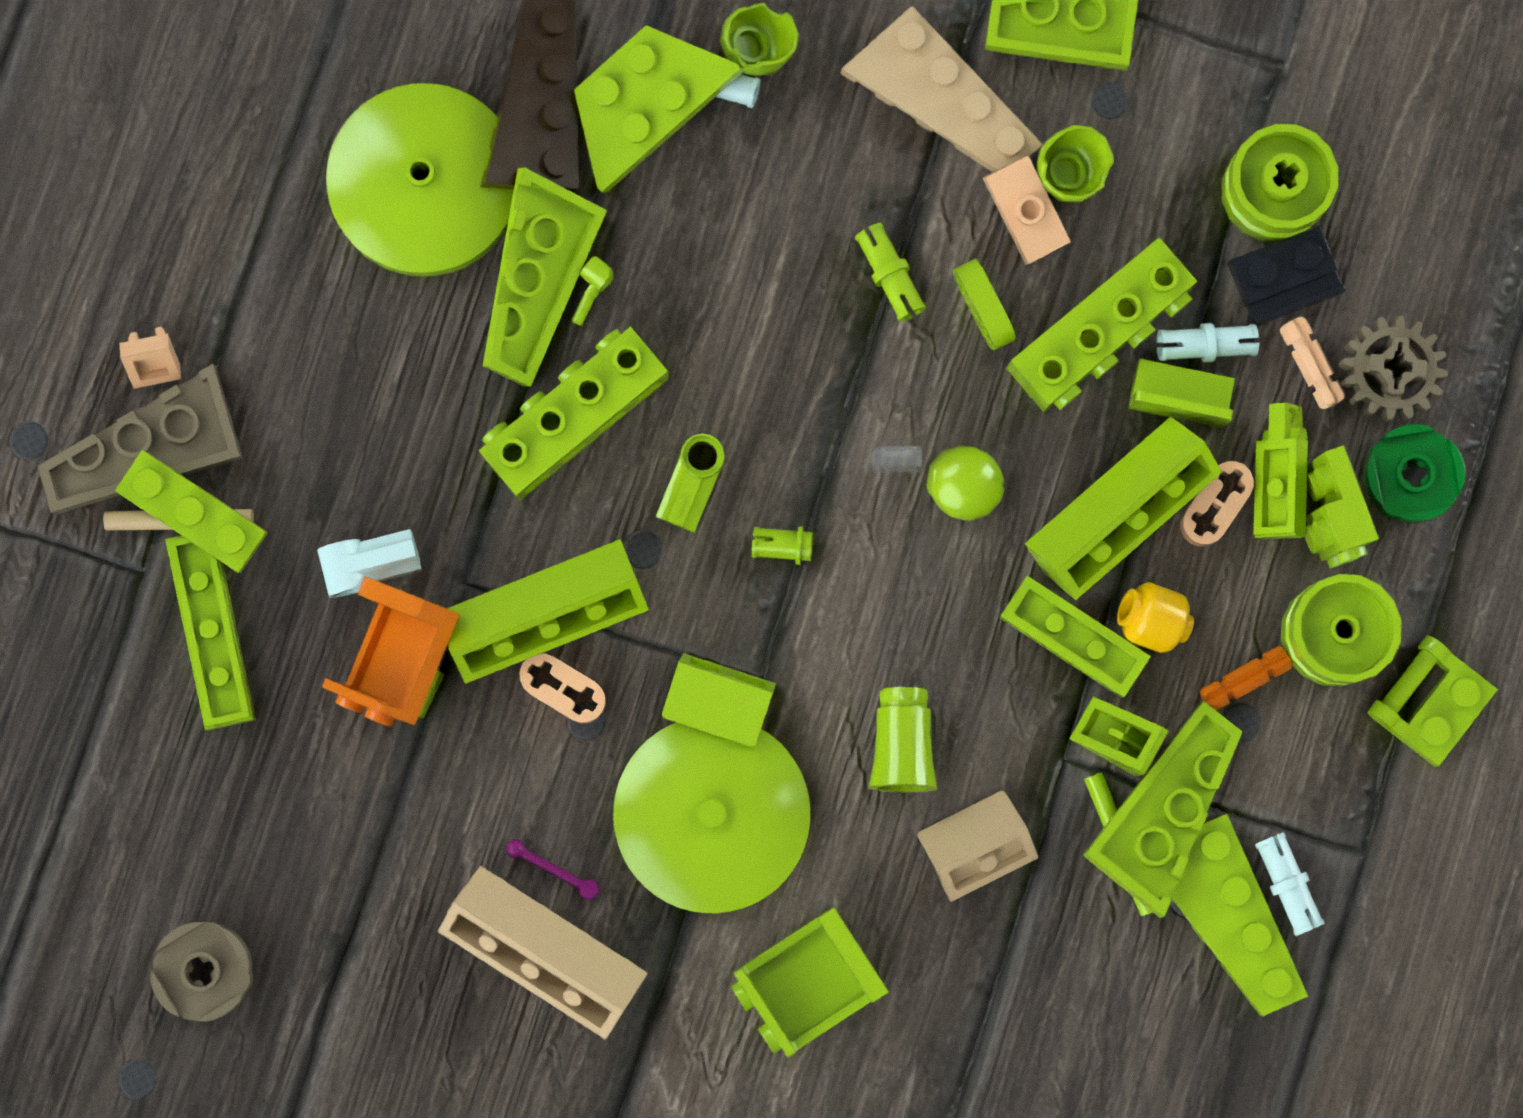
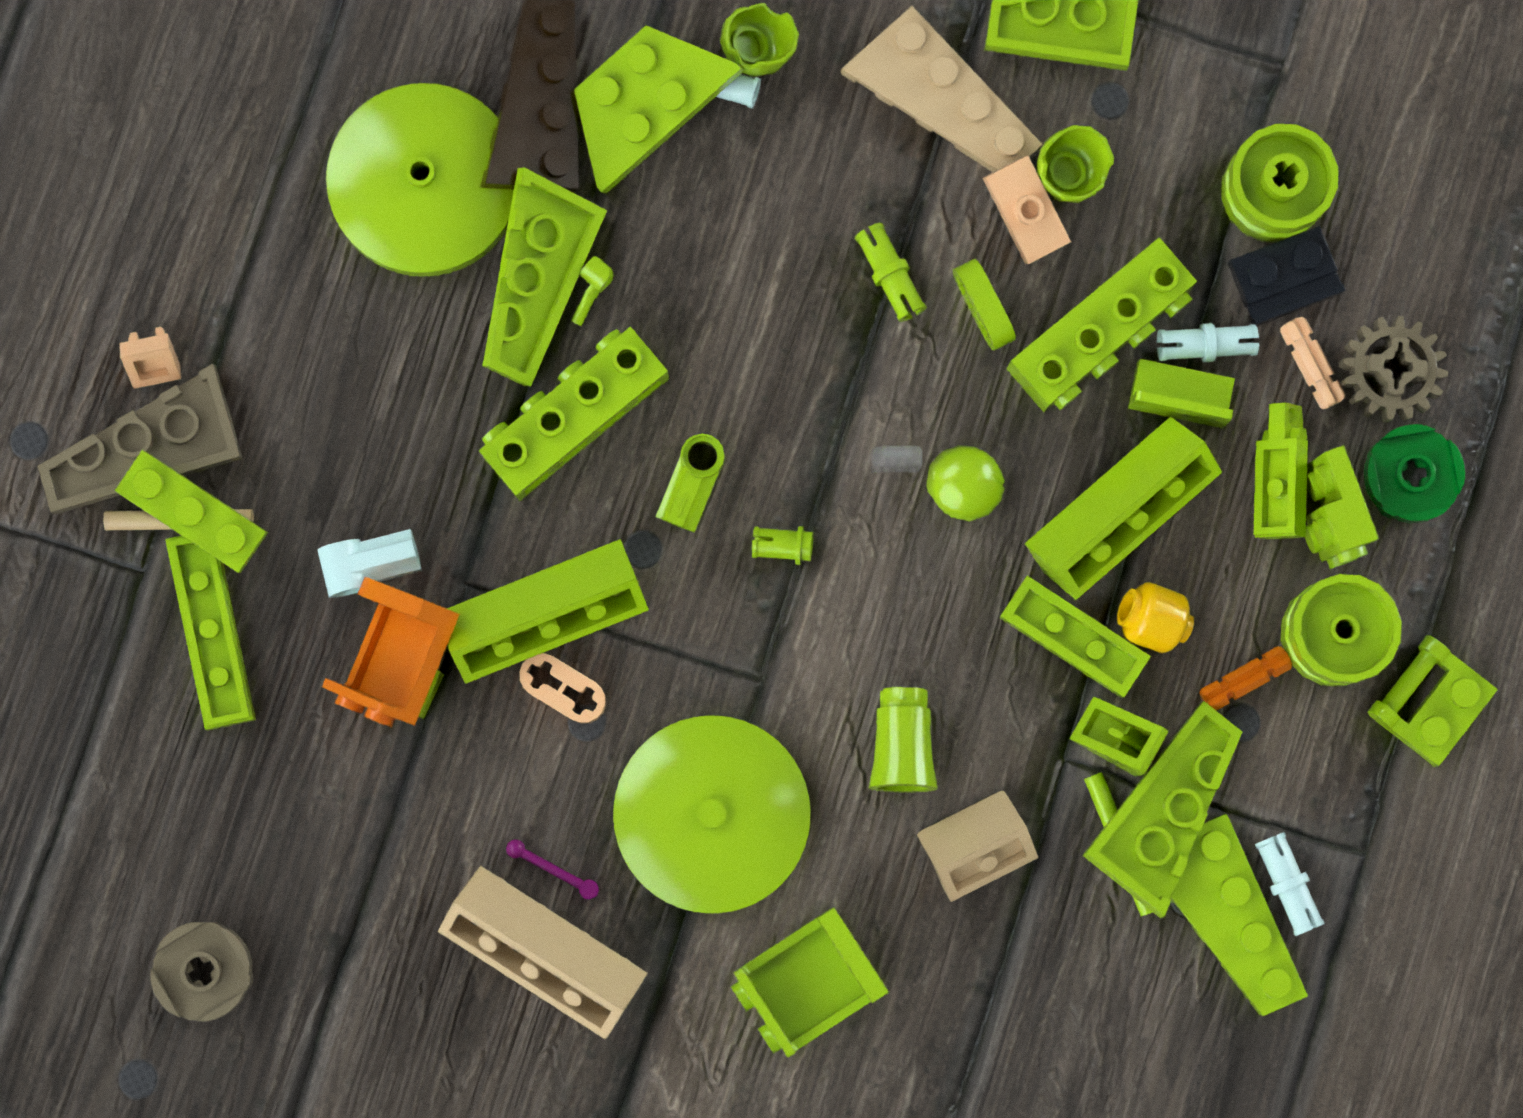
lime panel [662,653,776,747] -> none
light nougat beam [1180,461,1254,546] -> none

